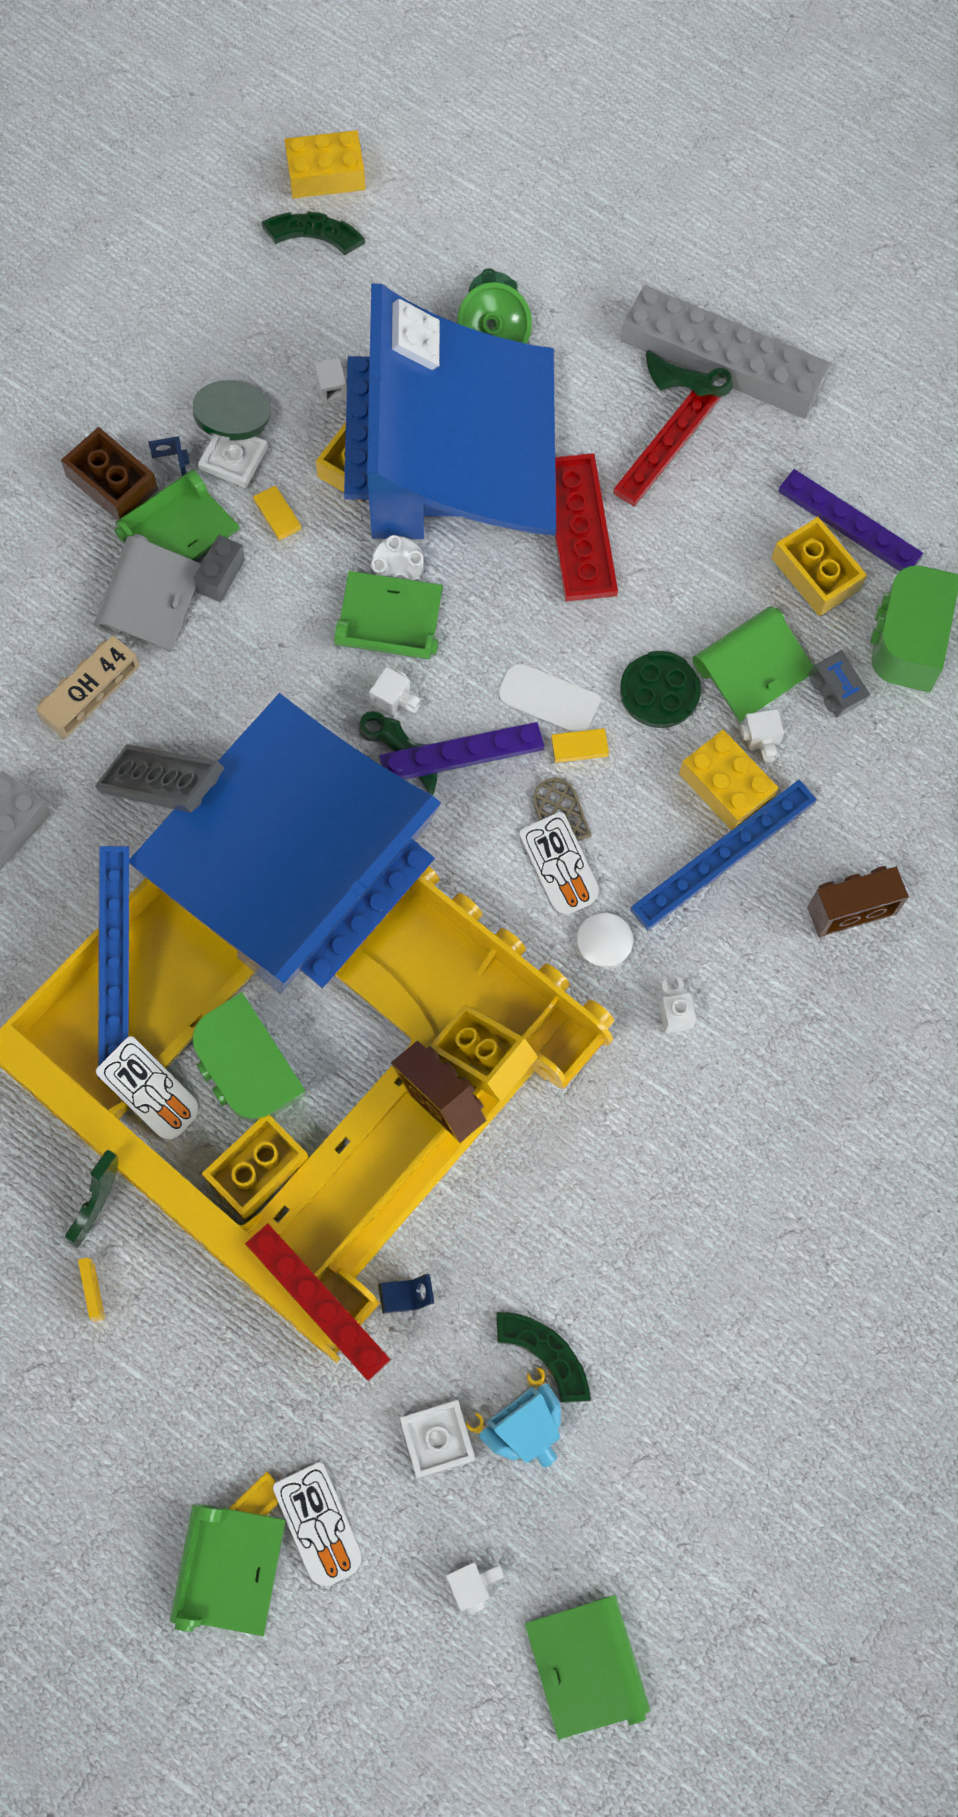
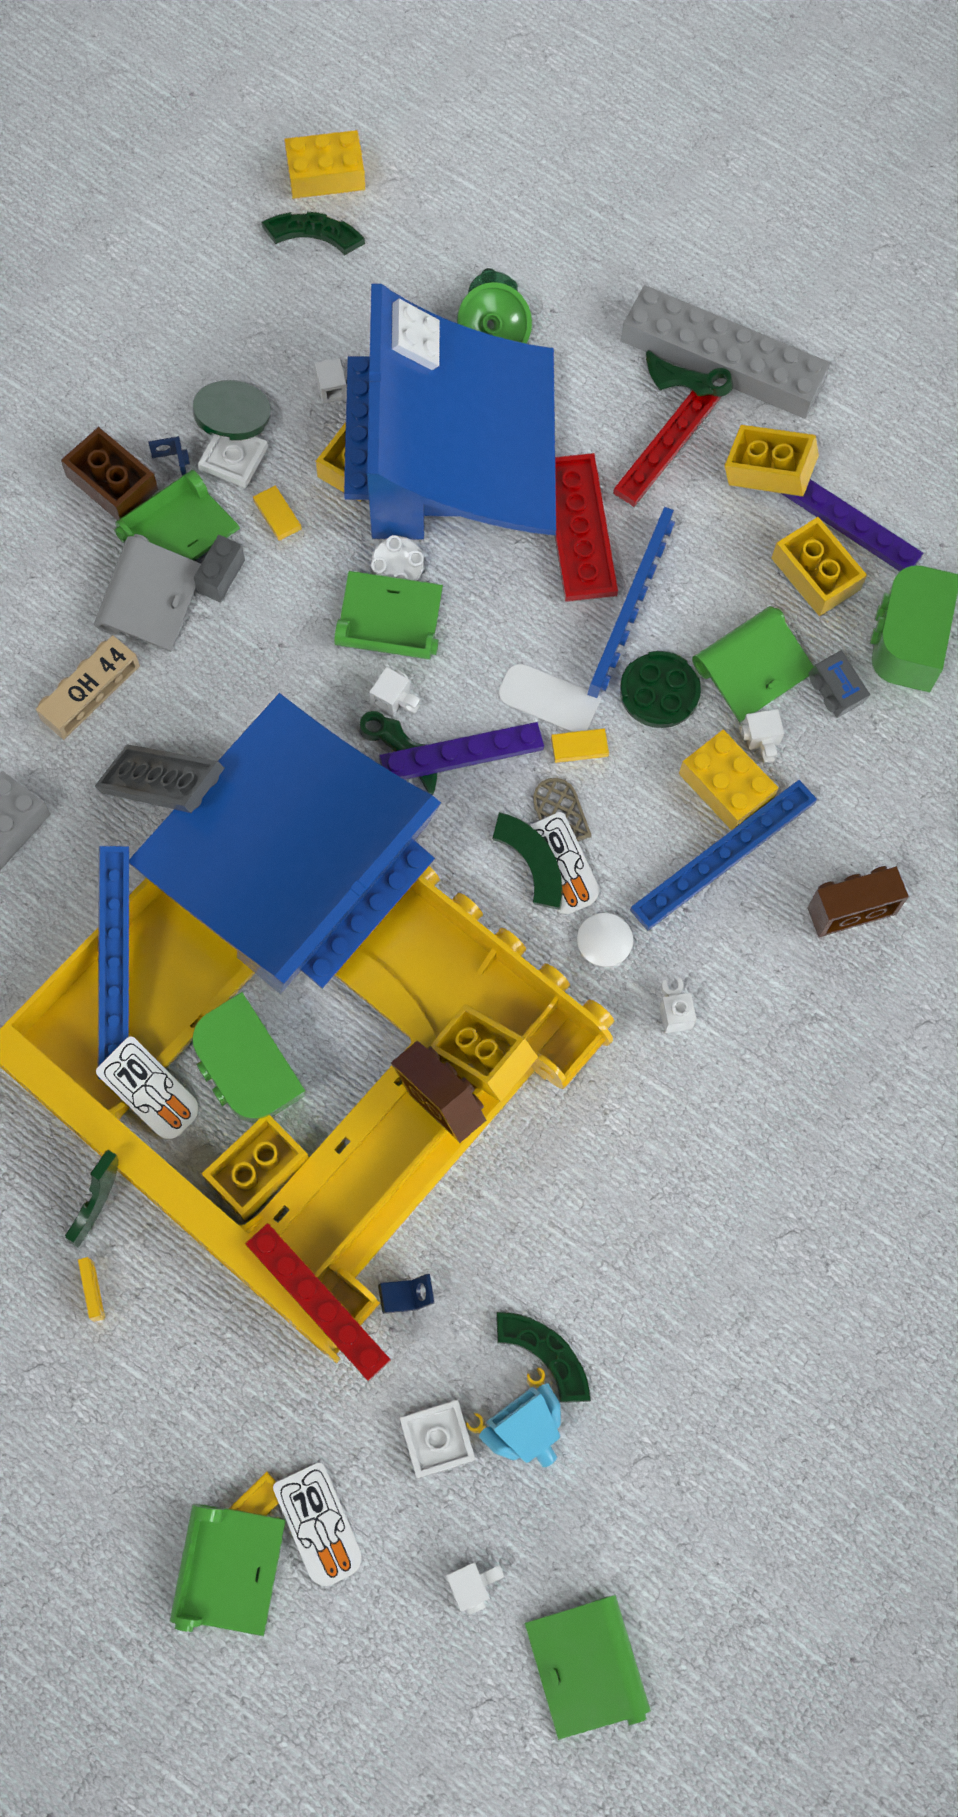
none -> dark green tile [492,812,563,910]
none -> blue plate [587,506,675,698]
none -> yellow brick [724,425,819,496]

